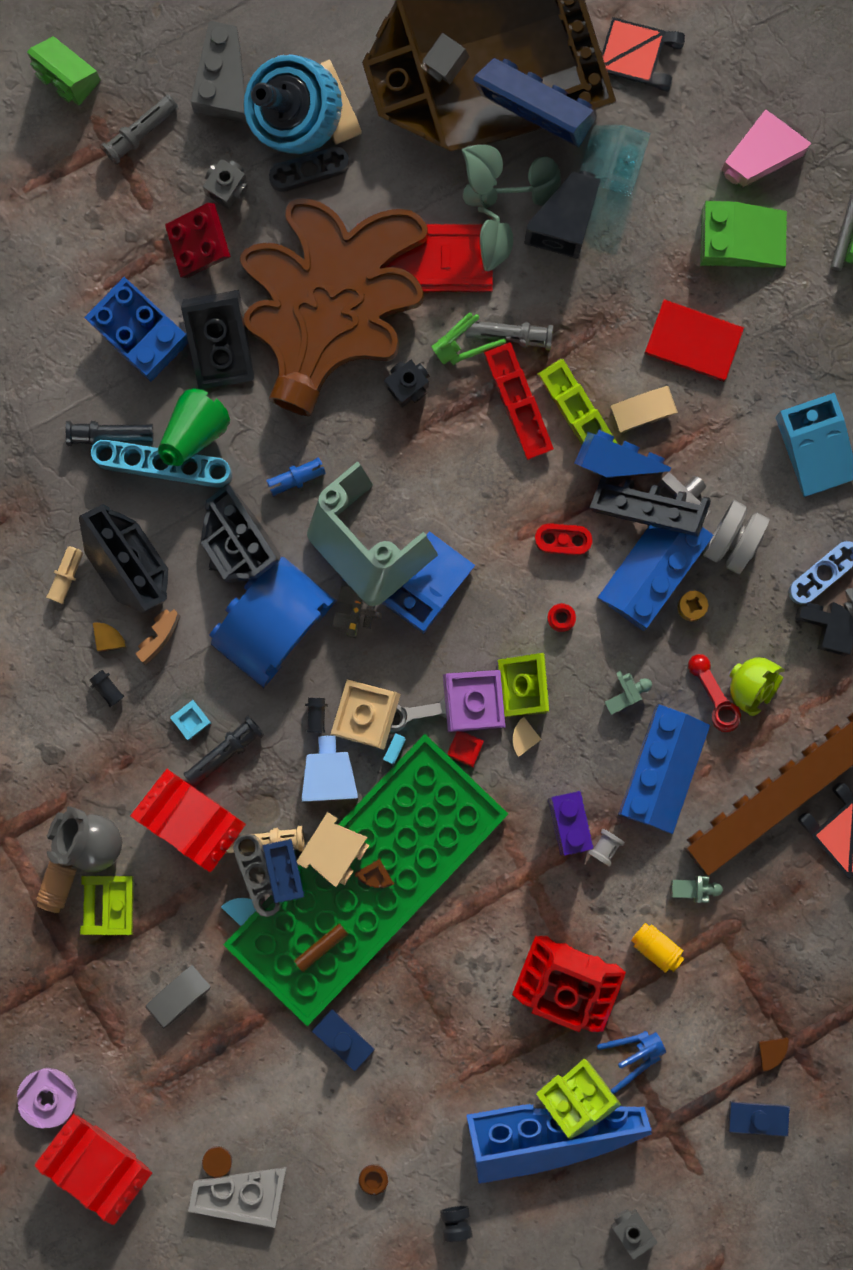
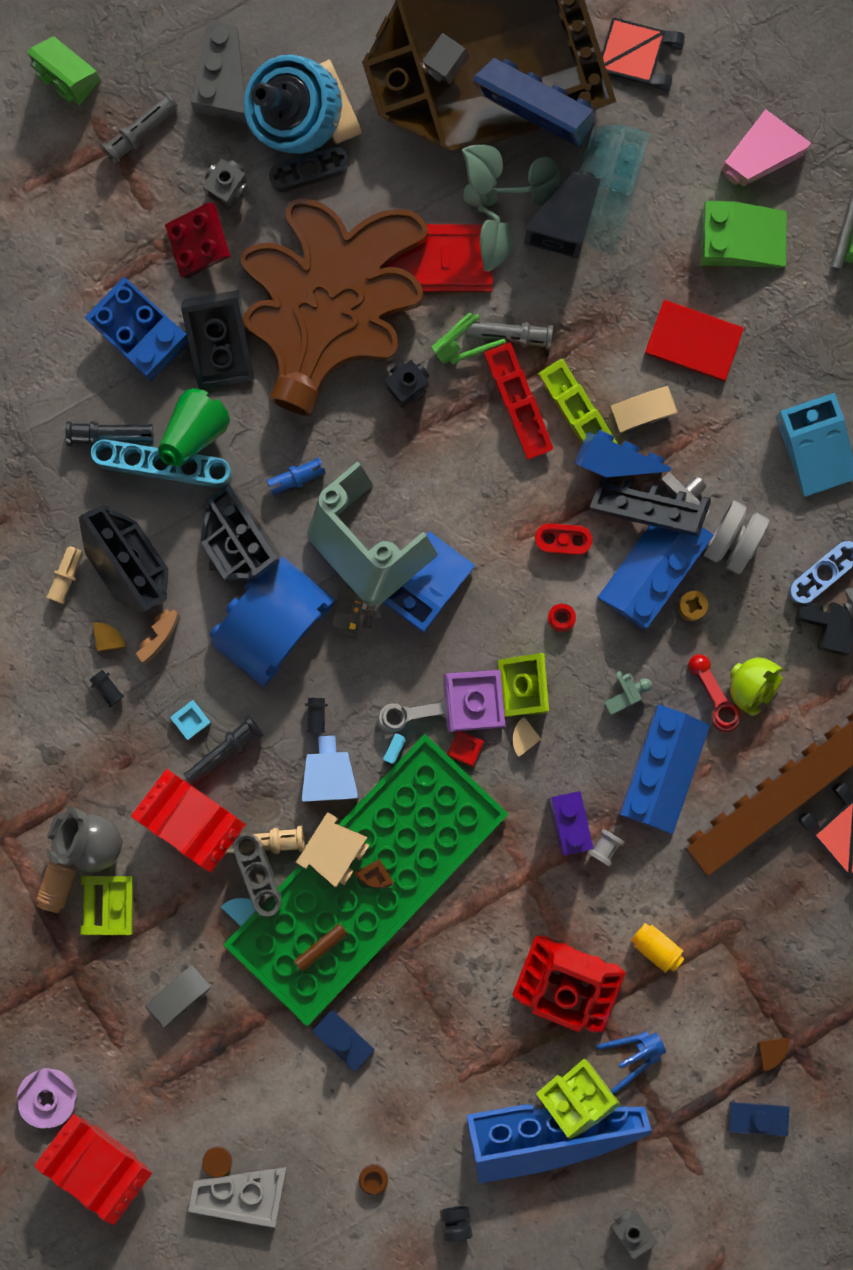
dark blue tile [262,839,304,904] -> none
tan tile [330,679,401,750] -> none
sand green piece [671,876,723,903] -> none

